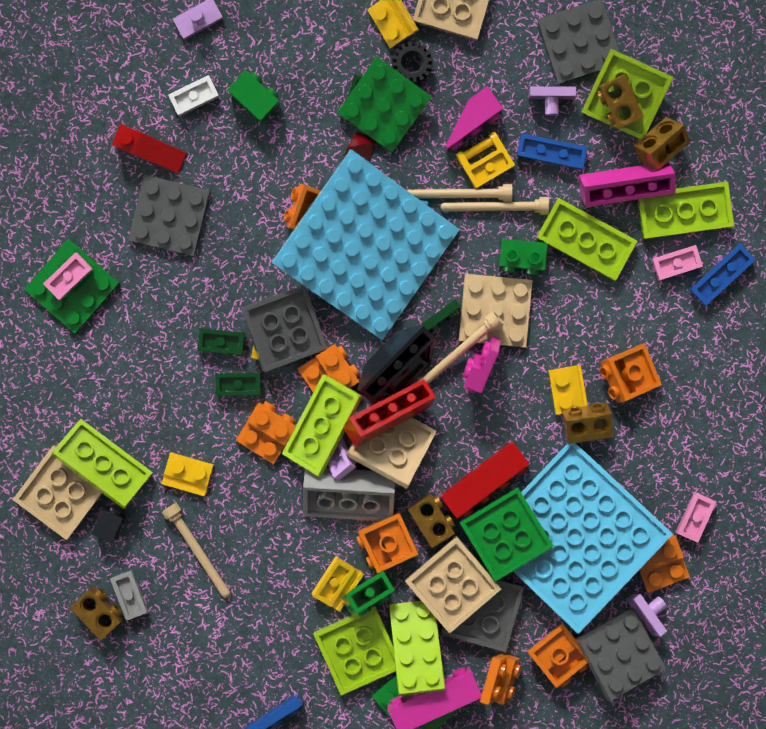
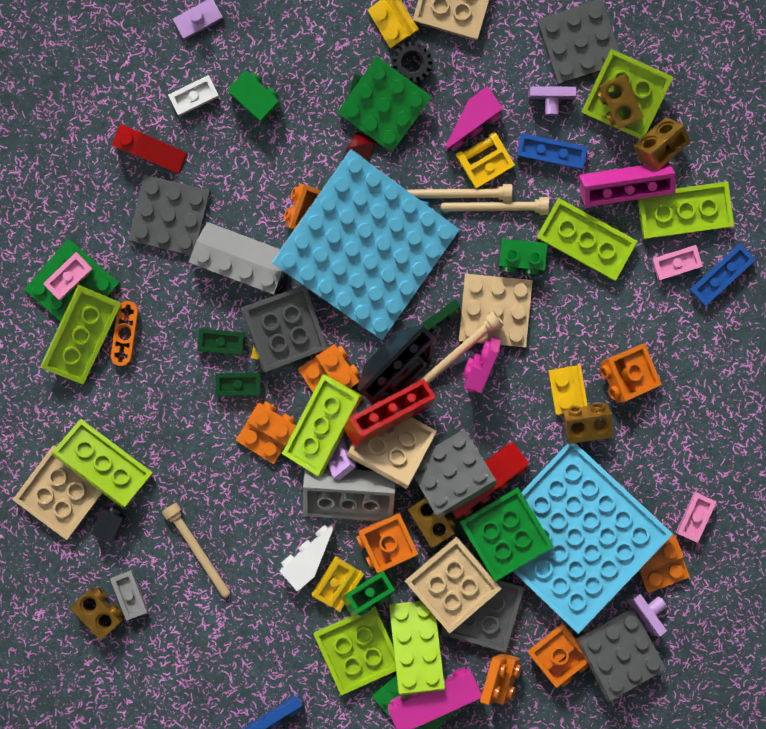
yellow plate [161,452,214,496] -> none
none -> lime plate [41,285,121,384]
none -> orange beam [111,301,139,366]
none -> light grey slope [189,222,284,295]
none -> white slope [280,524,334,591]
none -> dark grey plate [414,429,498,519]

